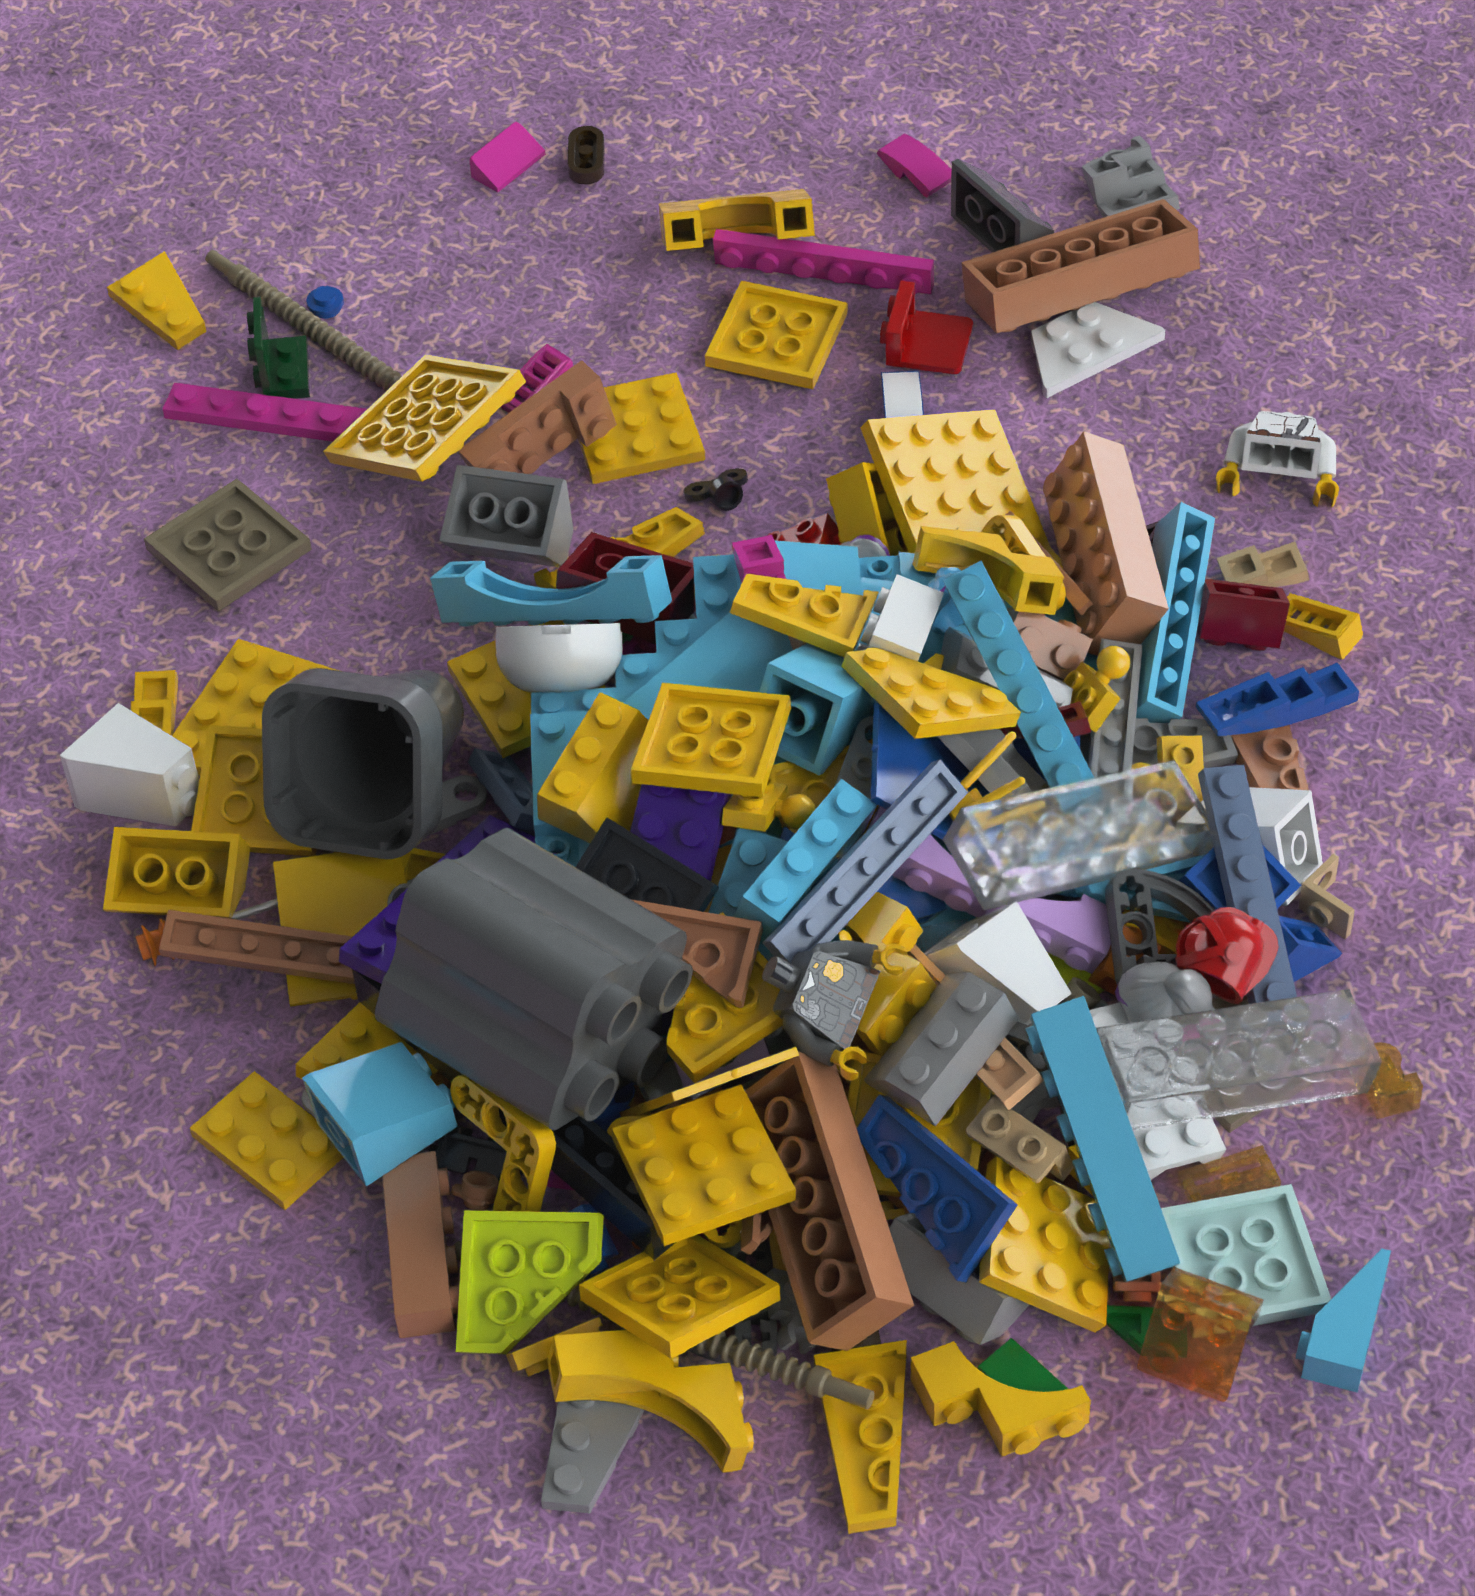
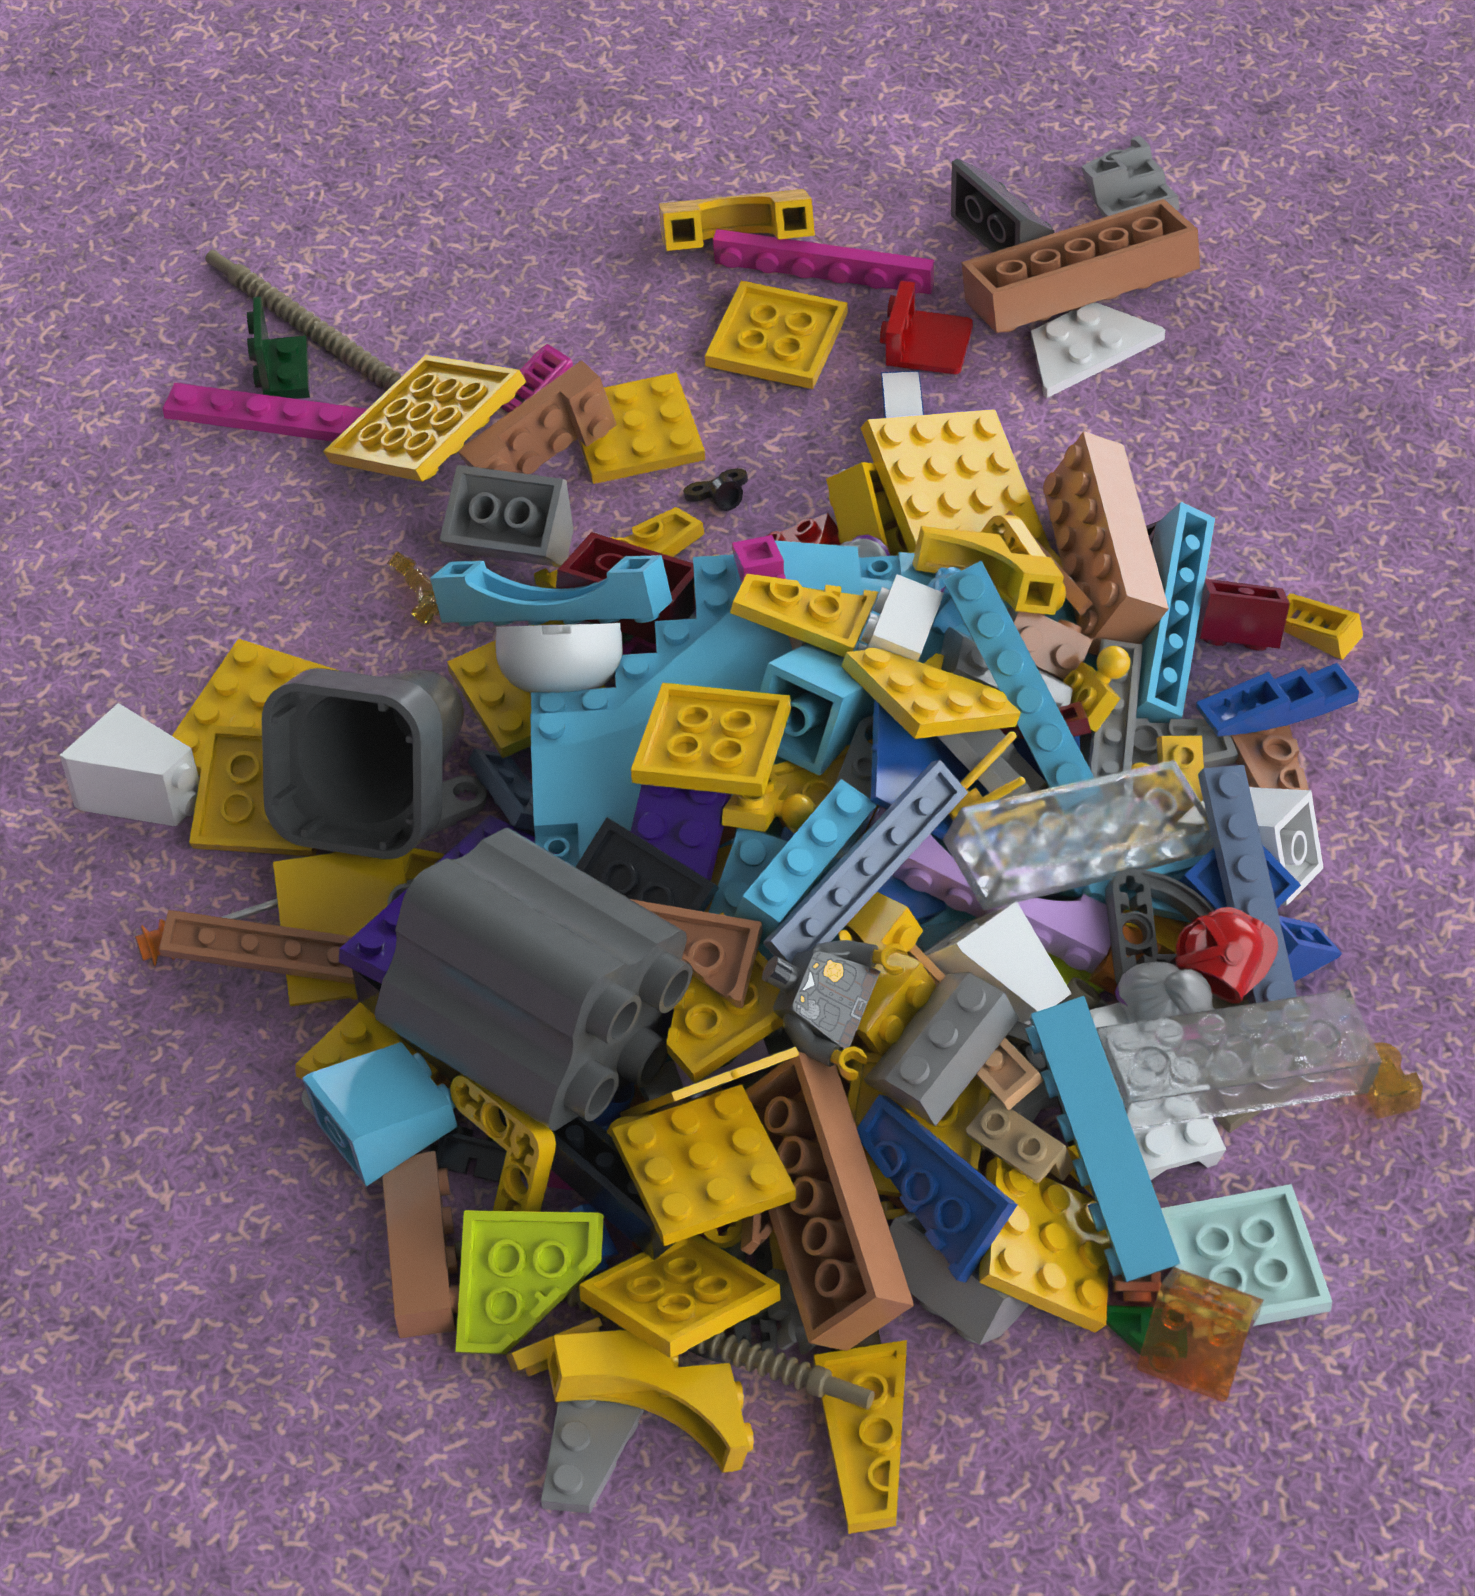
yellow slope [103,827,250,919] -> none
yellow wing [107,251,207,350] -> none
yellow slope [131,670,178,736] -> none
dark tan plate [144,478,312,612] -> none
yellow plate [190,1071,344,1210] -> none
blue plate [306,286,344,319] -> none
nougat plate [451,1171,499,1211] -> none
dark pink slope [469,121,546,192] -> none
yellow slope [537,692,648,843] -> none
dark brown plate [568,126,605,185] -> none
dark pink slope [877,133,952,198] -> none
yellow arch [910,1341,1091,1457] -> none
green tile [978,1338,1068,1392] -> none
clear yellow tile [1177,1145,1281,1203] -> none
white torso [1216,411,1339,507] -> none
tan slope [1216,541,1310,587] -> none
medium azure slope [1295,1248,1391,1393] -> none
tan bracket [1299,853,1355,939] -> none
none -> clear yellow arm [387,551,439,625]

